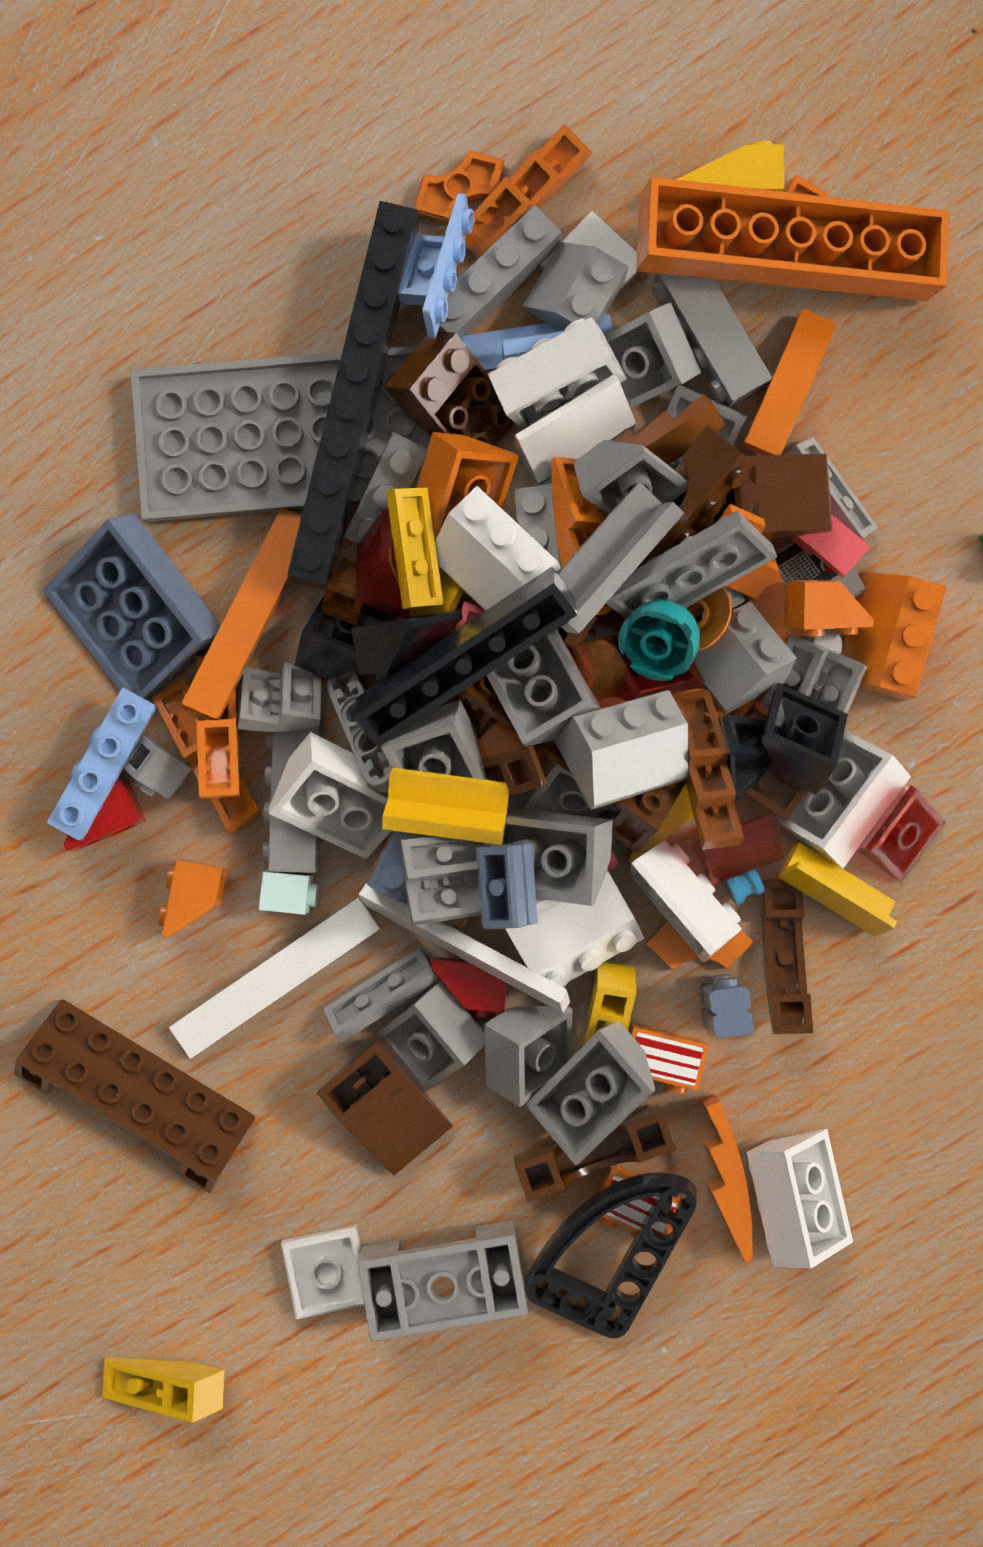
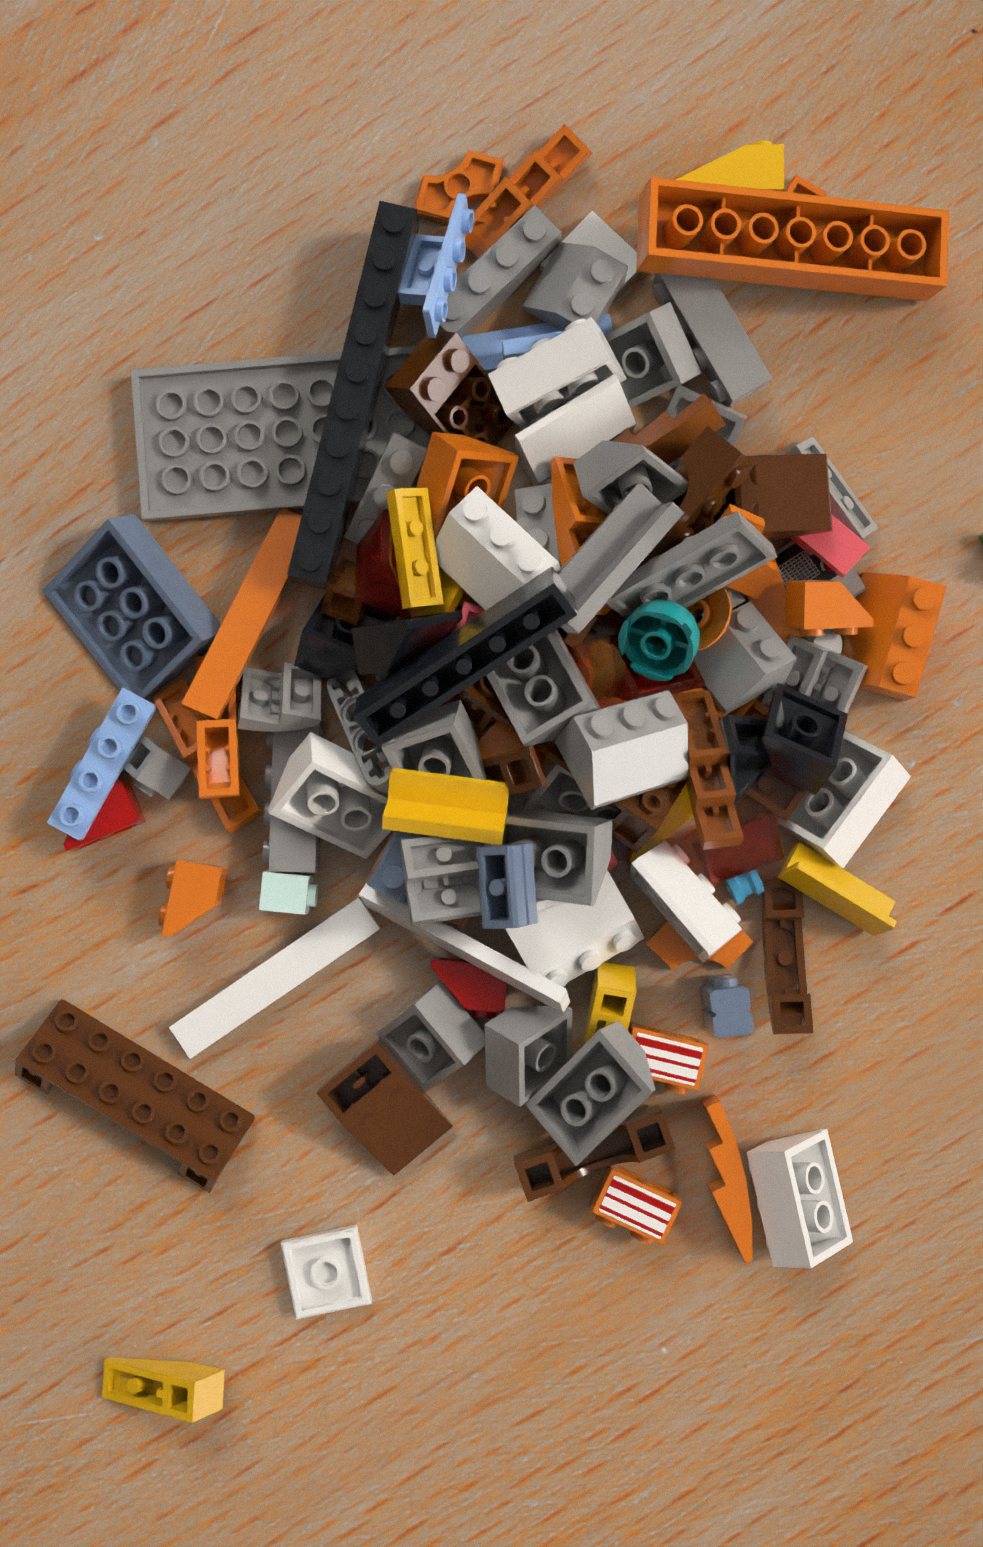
light grey plate [323,947,439,1042] -> none
light grey plate [357,1220,528,1342] -> none
black beam [525,1172,697,1338] -> none
orange slope [743,308,837,455] -> none
clear red slope [856,785,946,883] -> none

